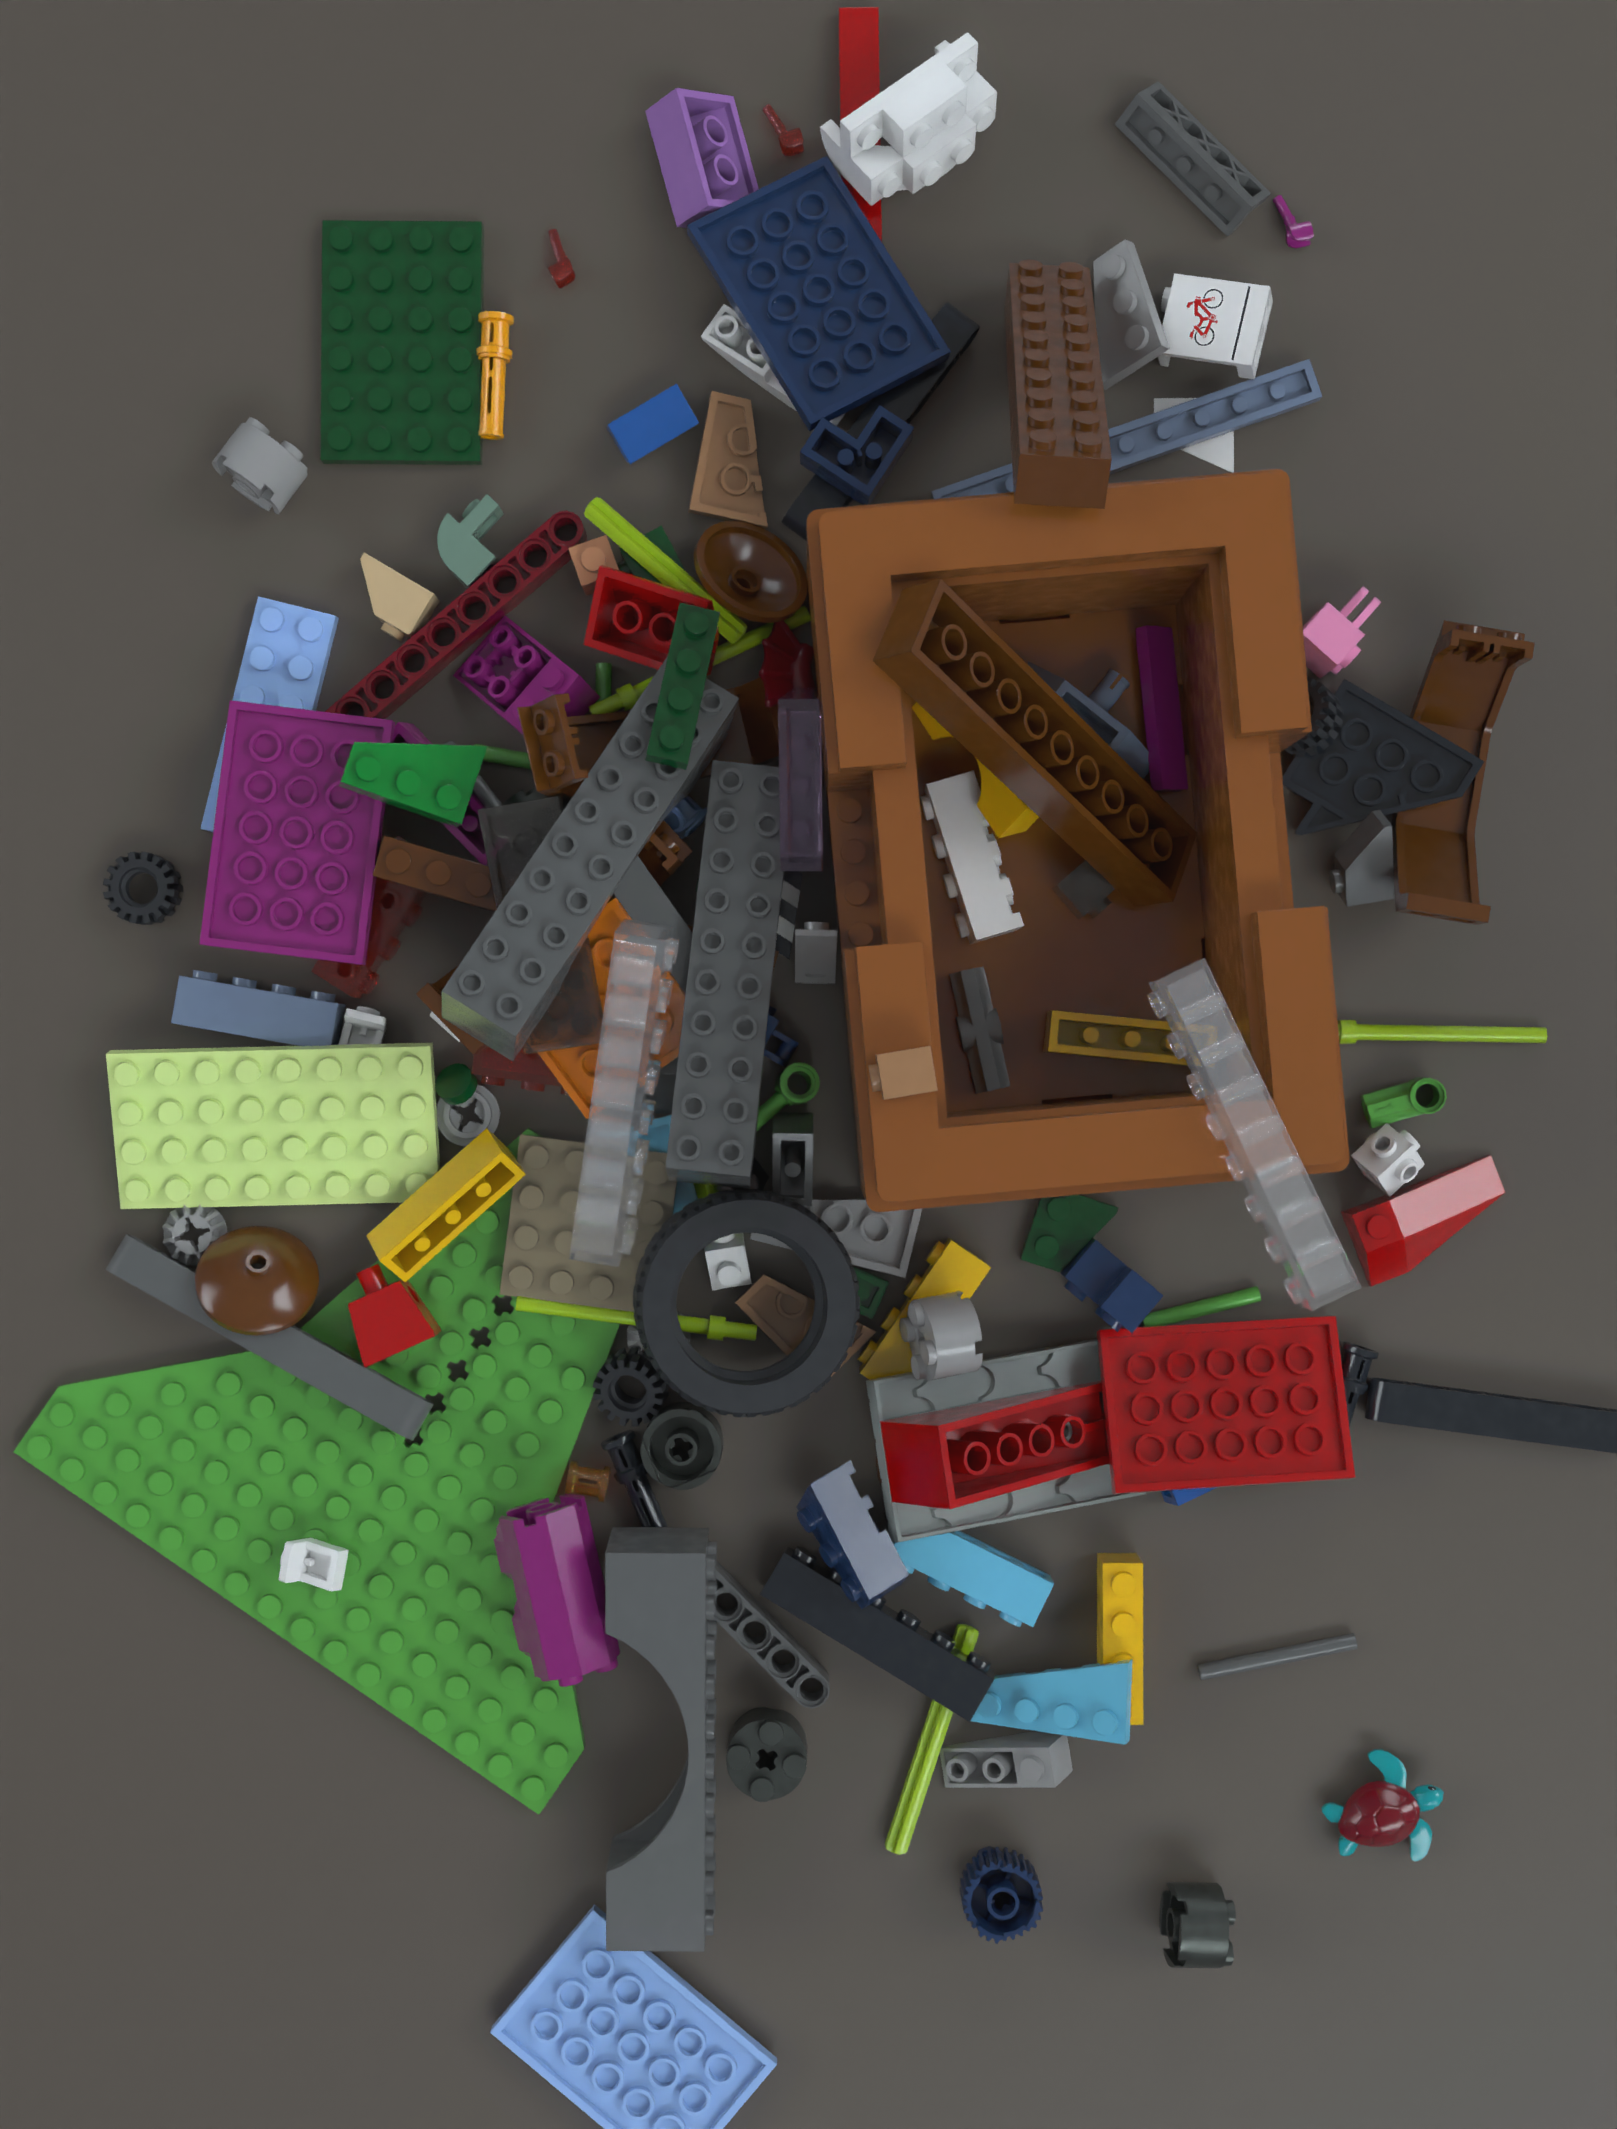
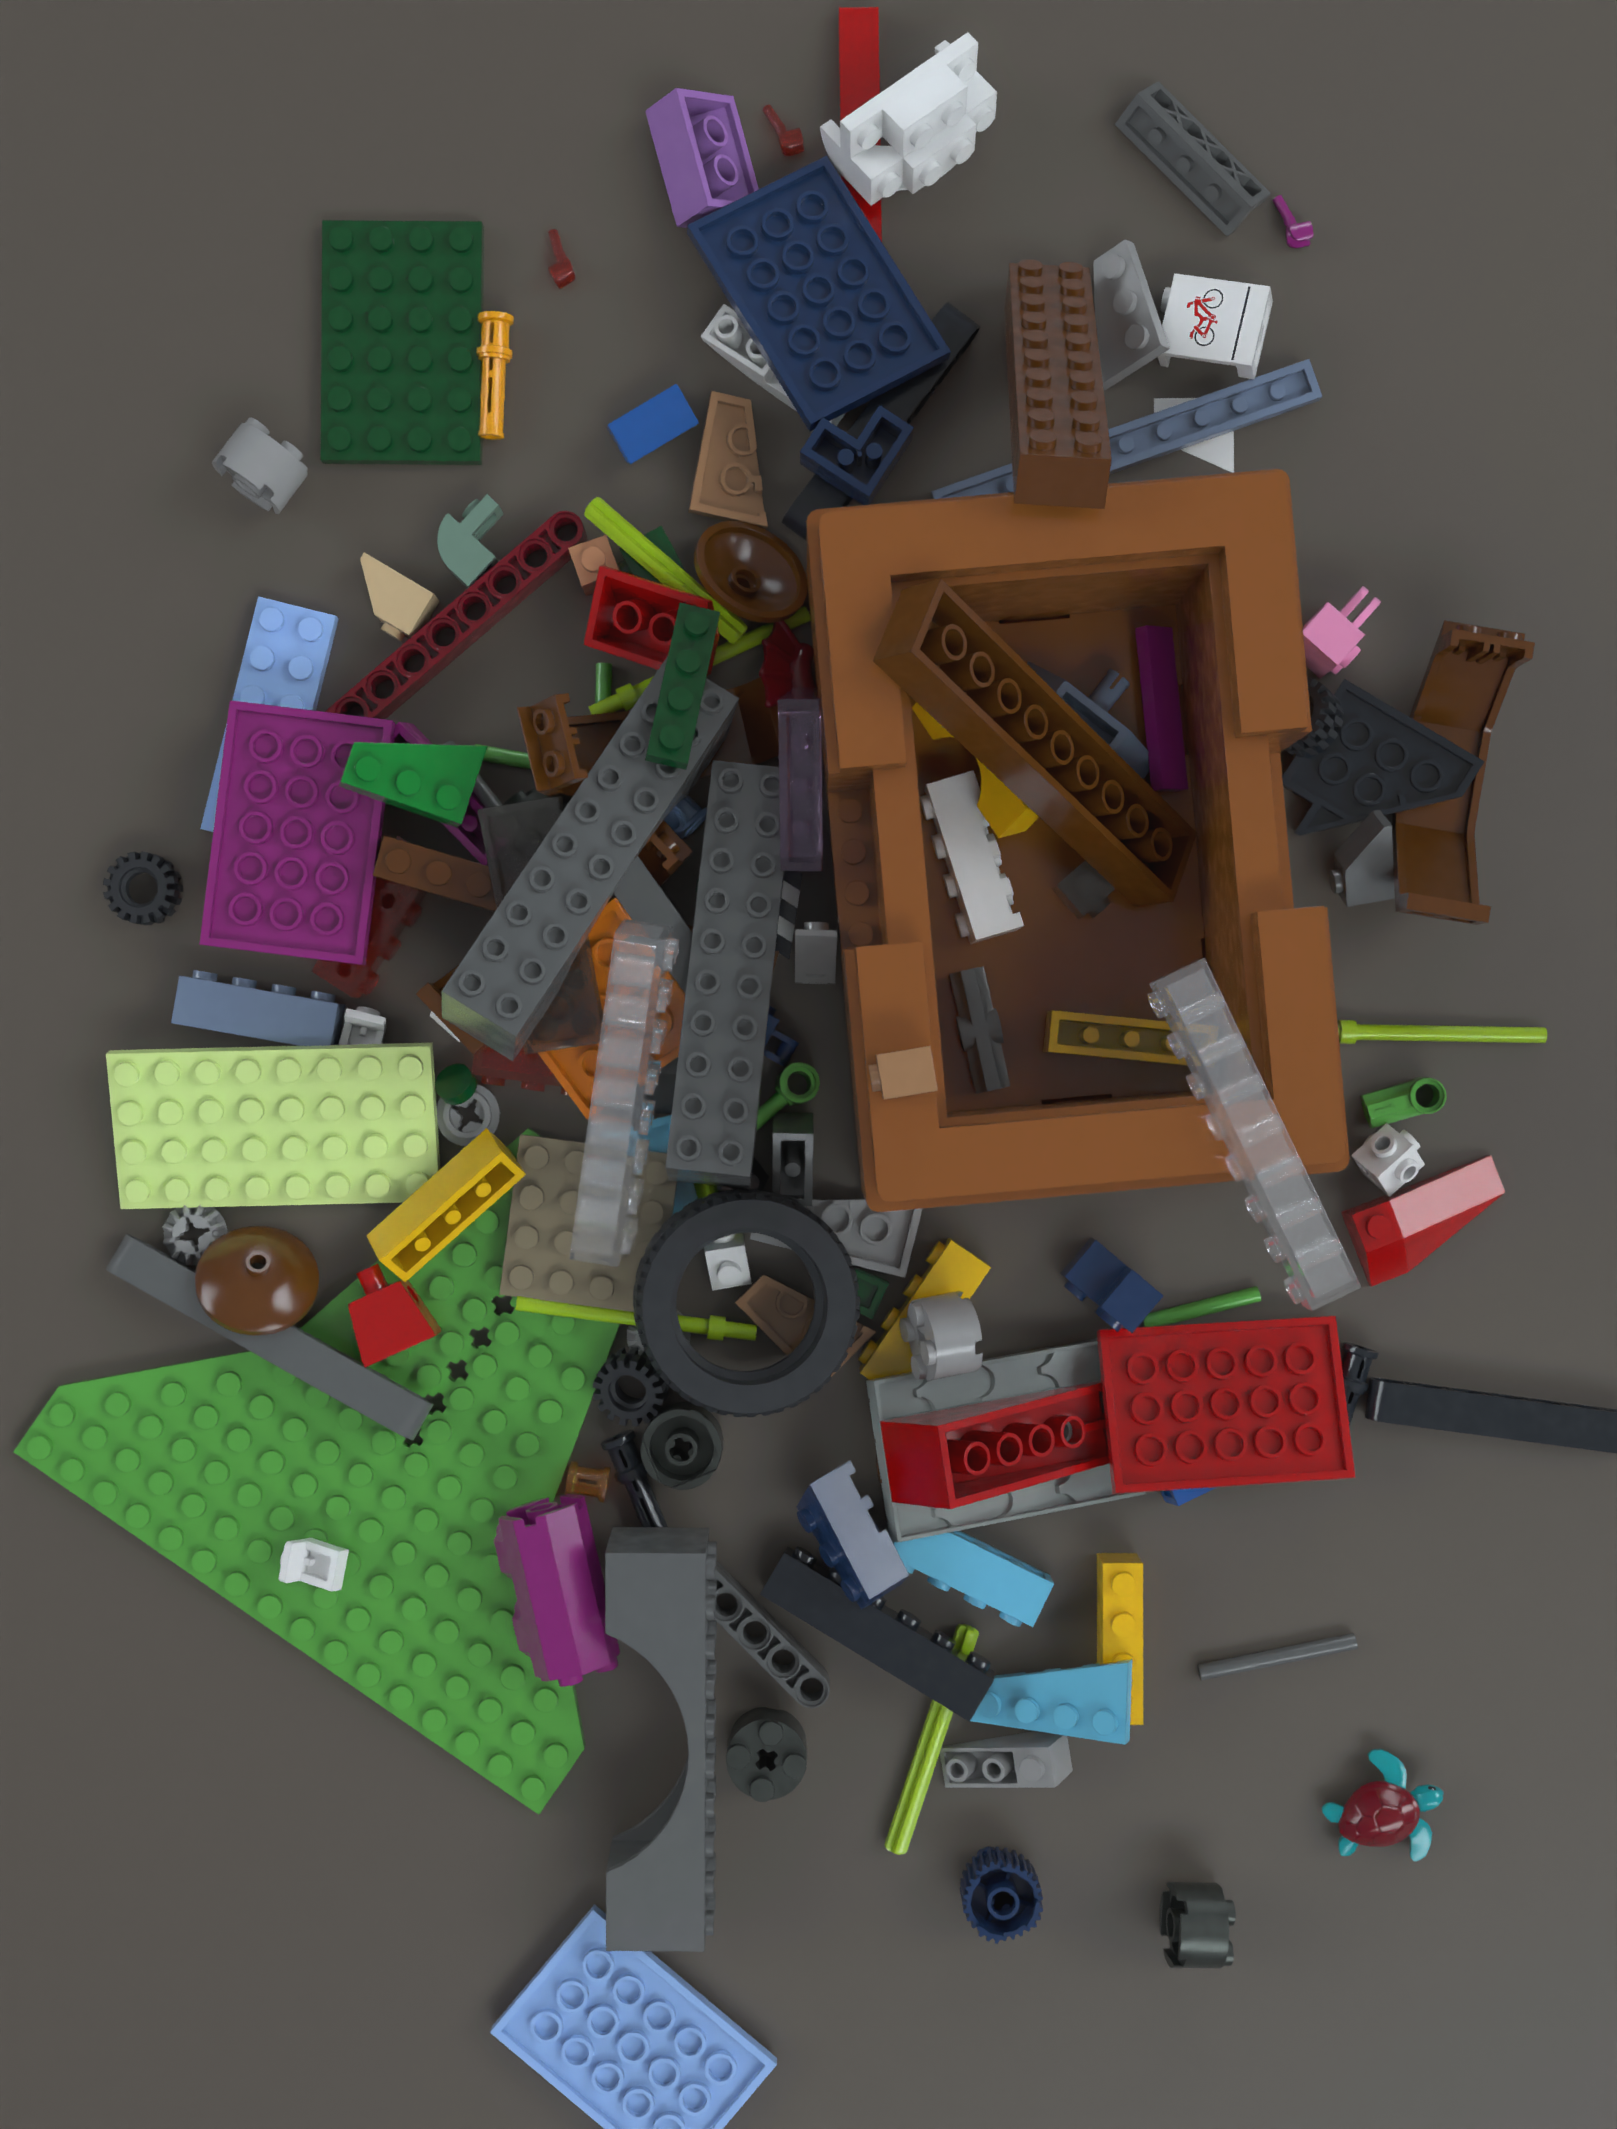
magenta slope [453,616,600,737] -> none
dark green wing [1020,1195,1119,1272] -> none

